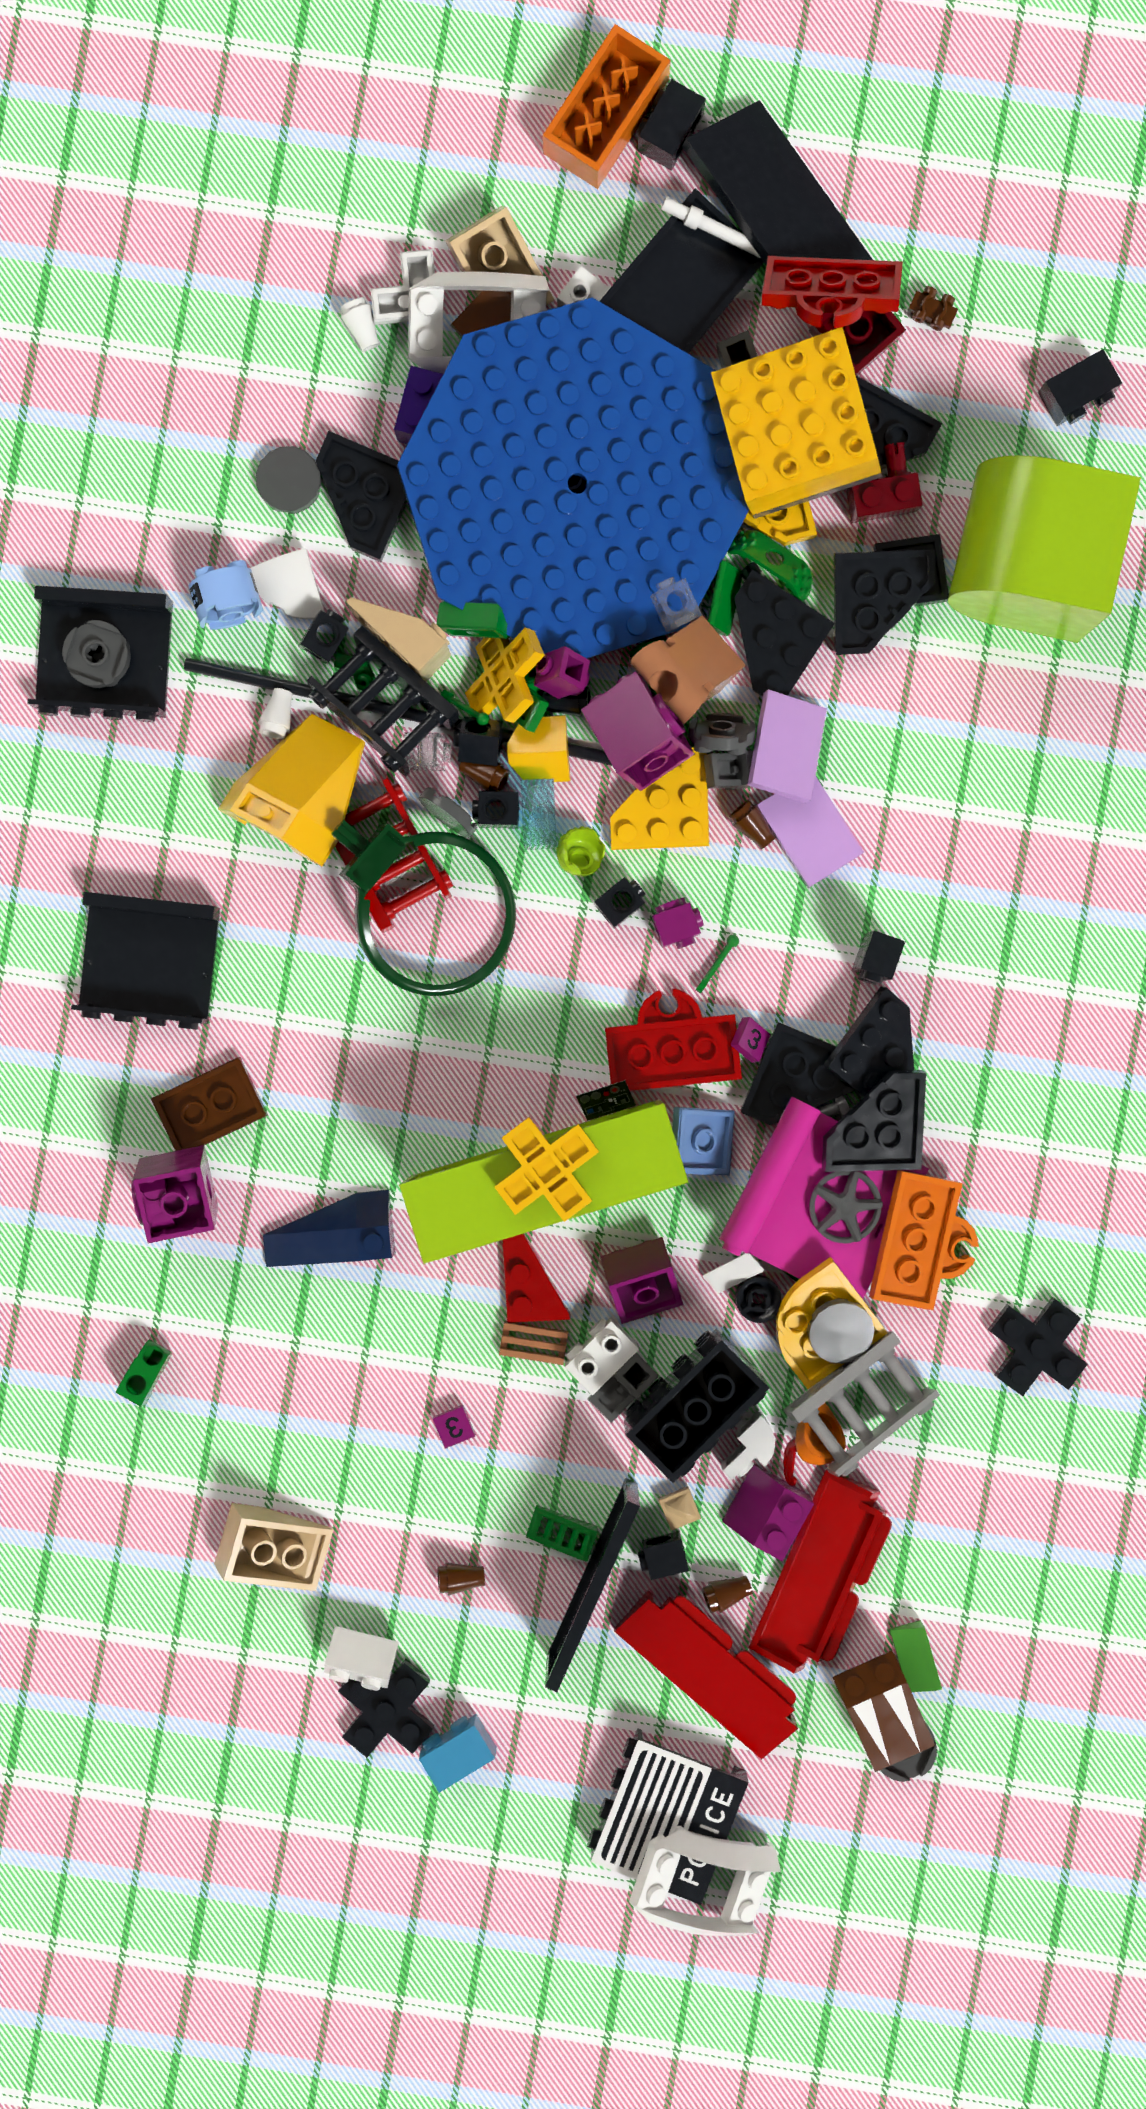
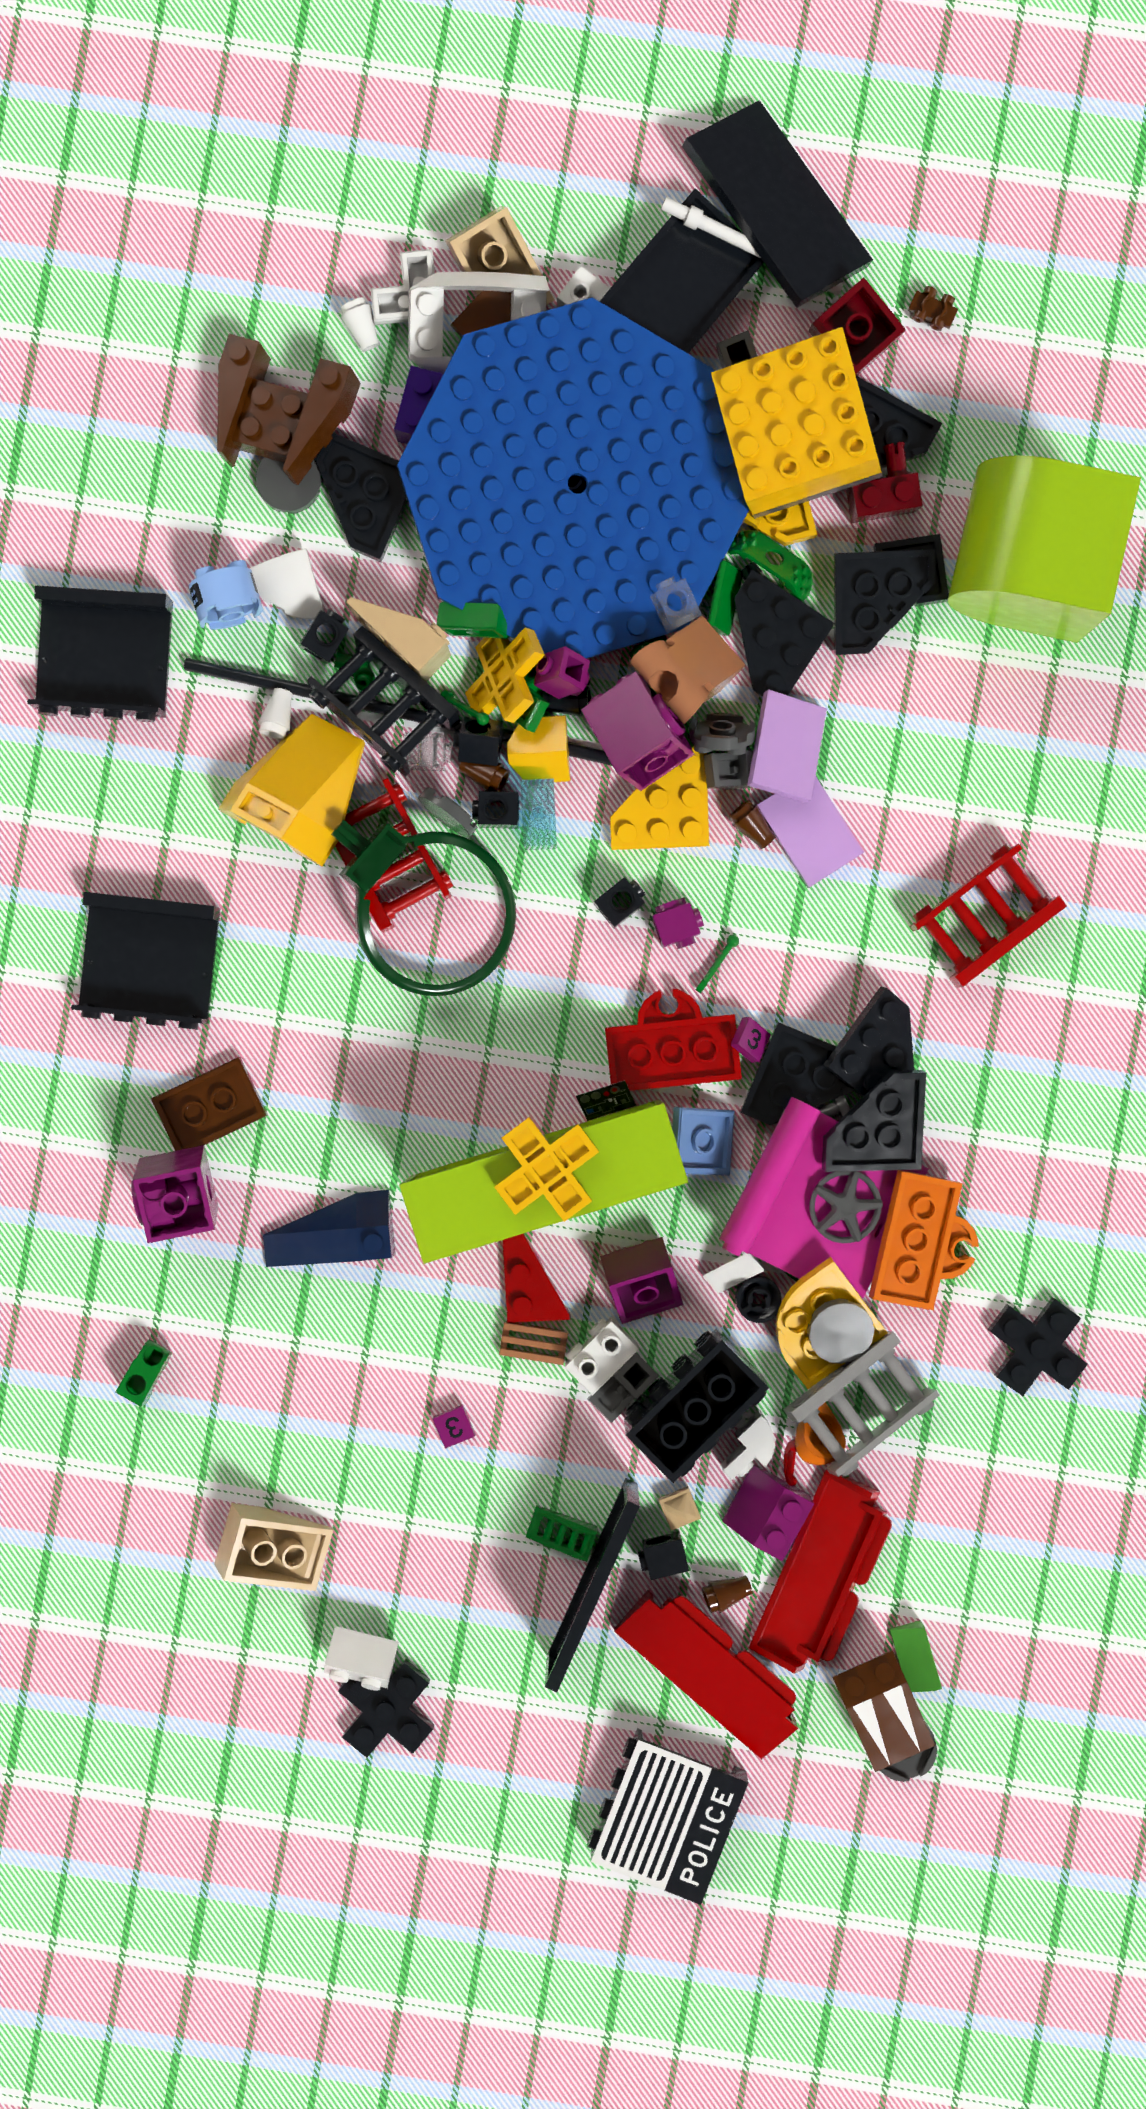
dark grey plate [62,620,131,688] -> none
dark azure brick [419,1714,497,1793] -> none
reddish brown cone [437,1563,485,1596] -> none
orange brick [542,24,671,189] -> none
lime hair [556,826,605,877] -> none
white wedge [629,1826,781,1936] -> none
black brick [636,79,706,171] -> none
red plate [761,256,903,328] -> none
black brick [852,930,906,985] -> none
black brick [1038,349,1122,426] -> none
none -> reddish brown wedge [217,334,361,485]
none -> red fence [909,843,1067,988]

